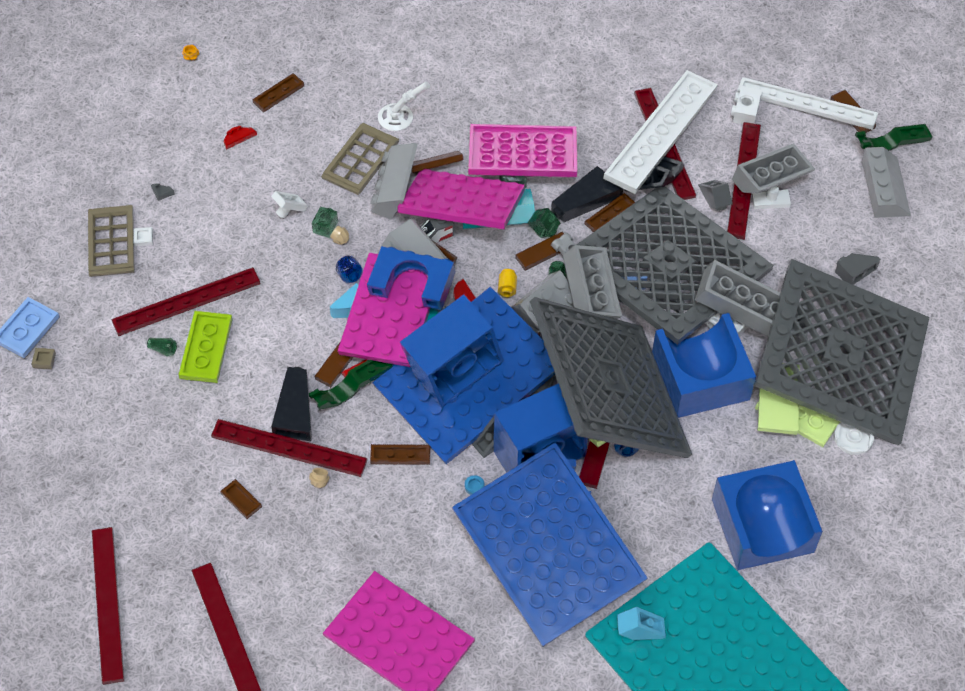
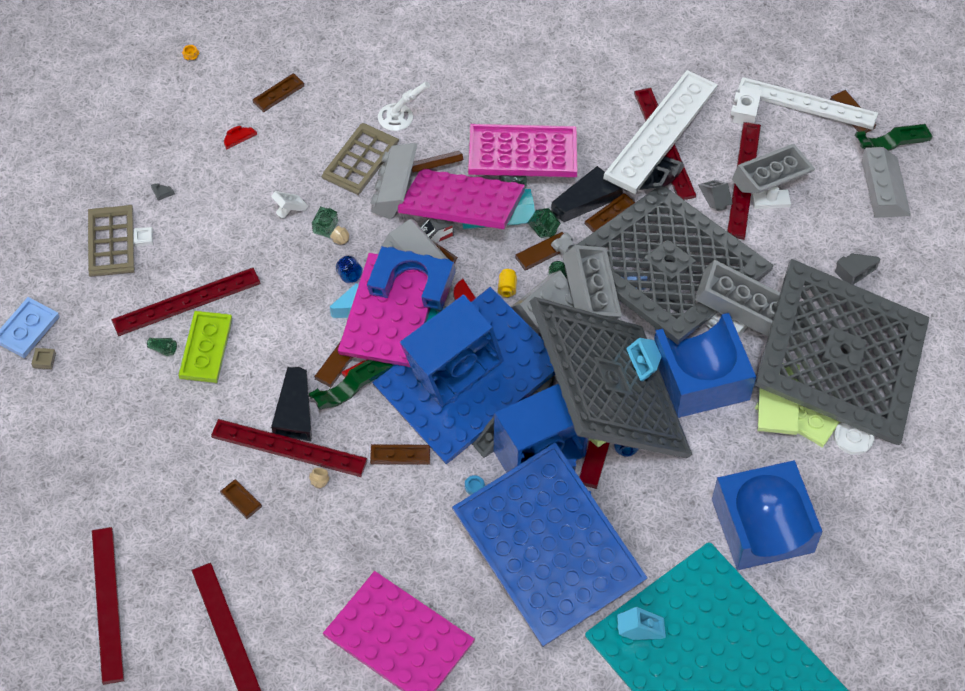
none -> medium azure slope [626,338,661,381]

